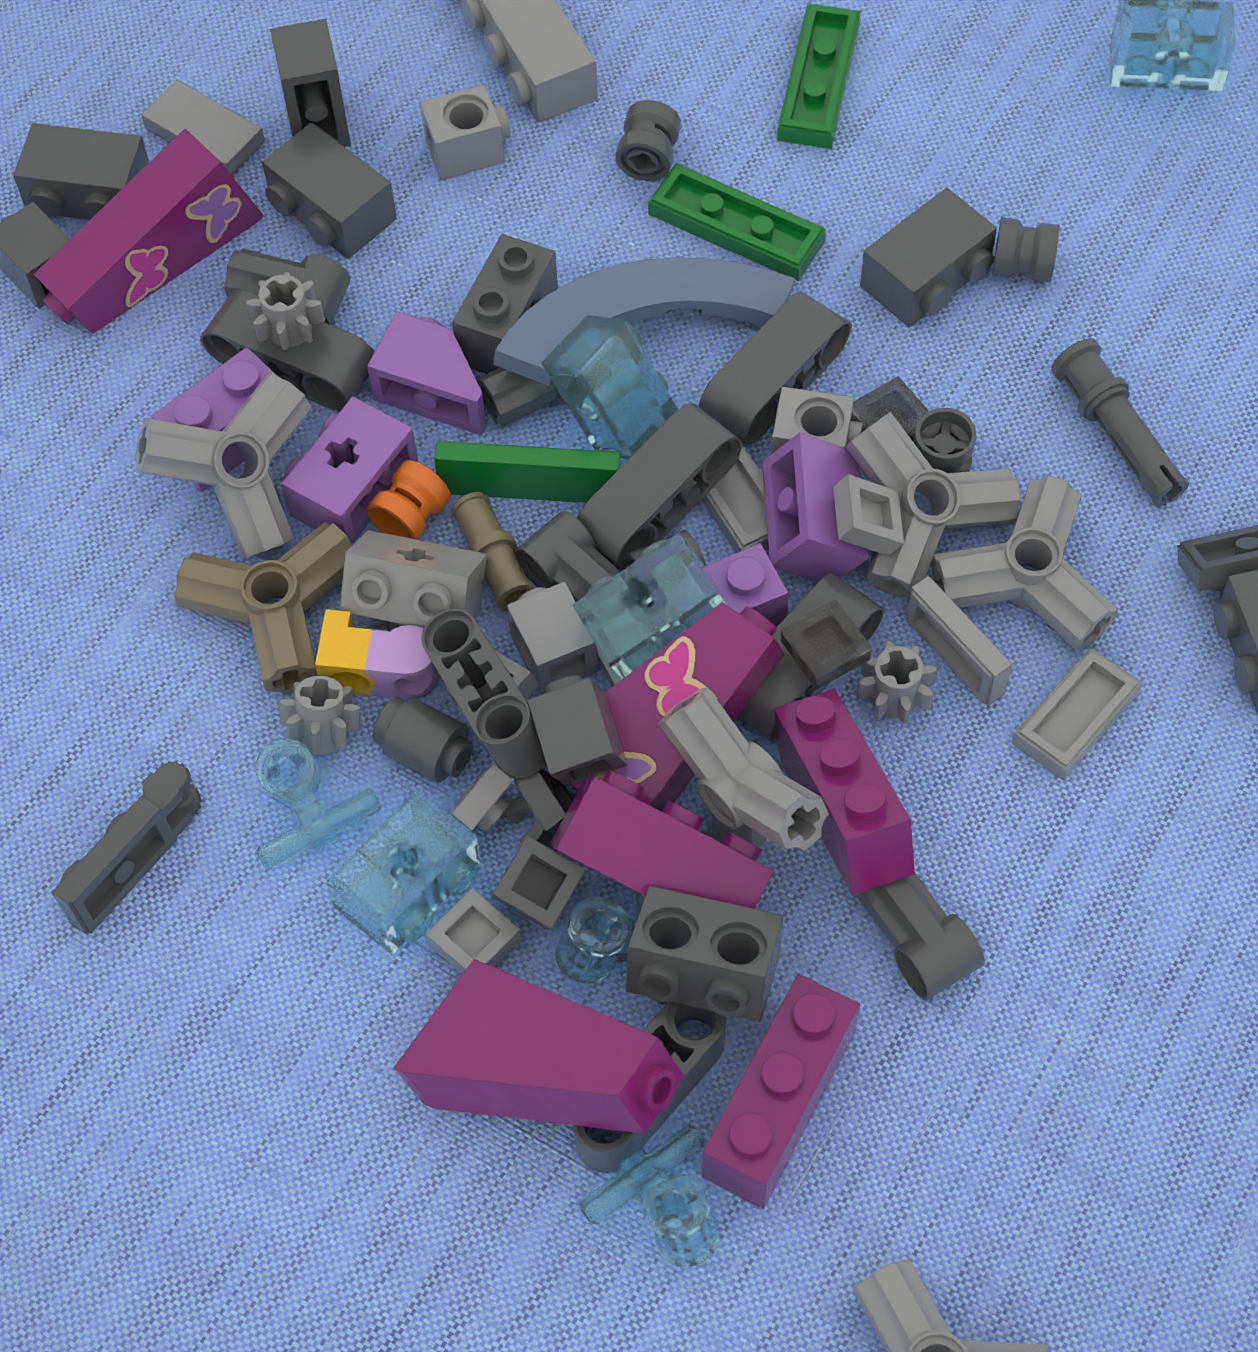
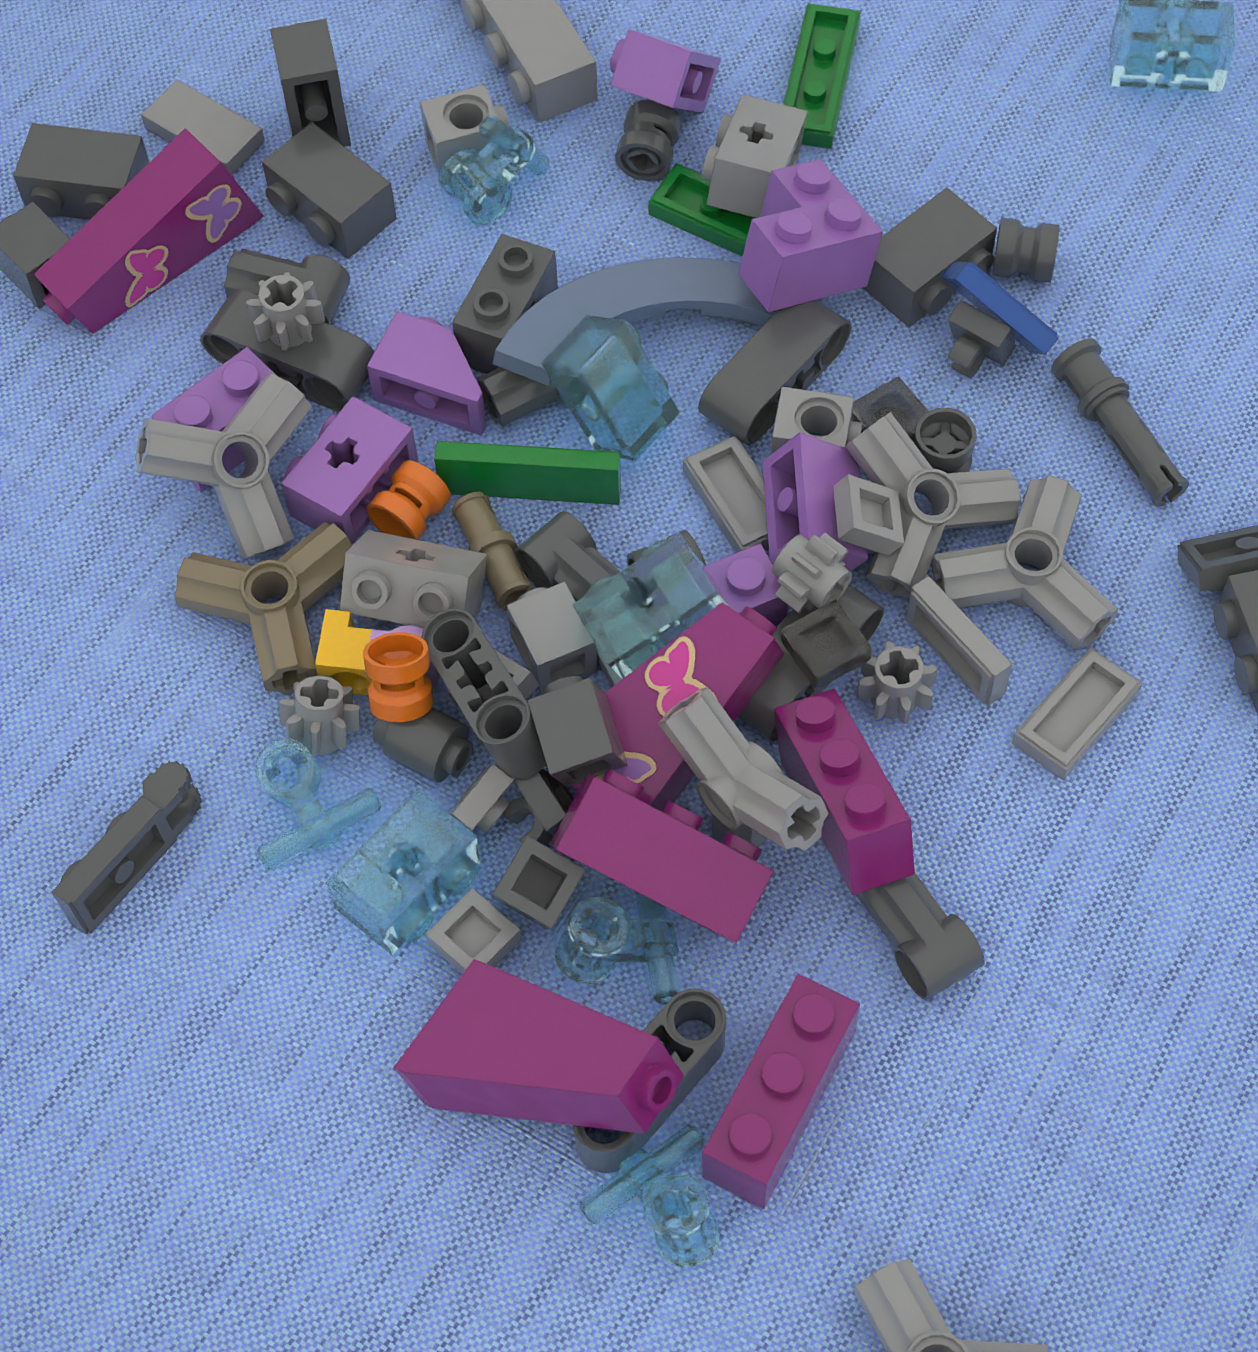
dark grey beam [577,403,742,571] -> none
dark grey brick [626,886,784,1022] -> none
none -> orange wheel [363,632,434,722]
none -> clear light blue piece [438,116,550,225]
none -> medium lavender brick [610,29,722,113]
none -> light grey brick [702,94,808,218]
none -> medium lavender brick [738,159,883,312]
none -> light grey gear [772,533,852,613]
none -> blue tile [941,261,1059,355]
none -> dark grey tile [948,300,1016,379]

